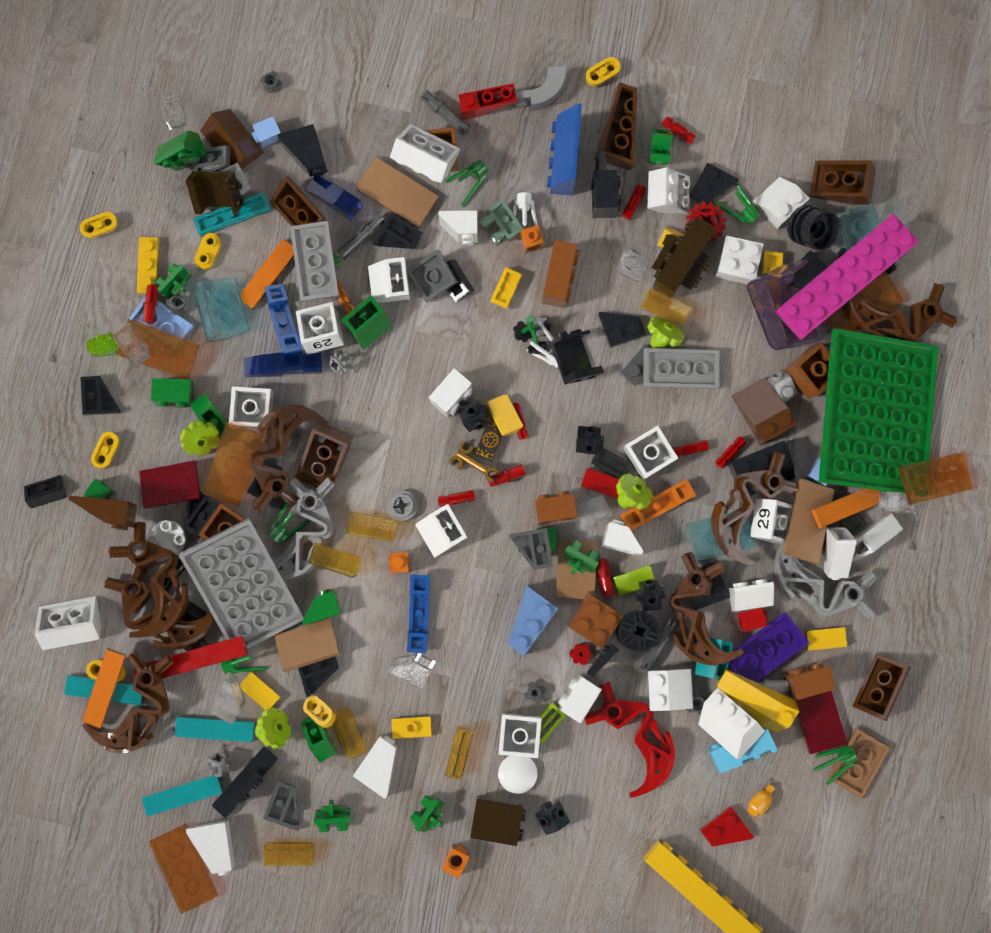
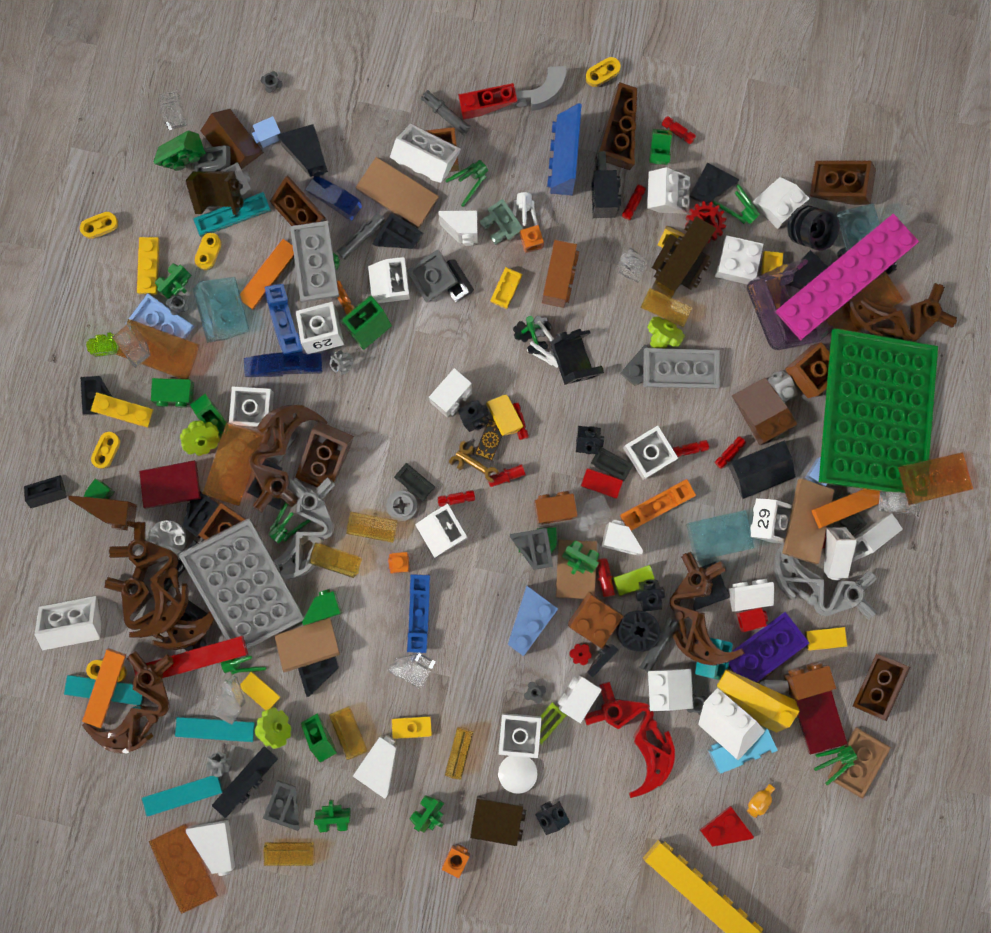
red axle [142,284,158,323] -> none
yellow plate [303,696,336,728] -> none
black wing [598,312,646,348] -> none
lime plant [616,474,653,510] -> none
reddish brown piece [711,452,799,566] -> none
none -> yellow plate [91,392,153,428]
none -> pearl dark grey tile [394,463,436,502]

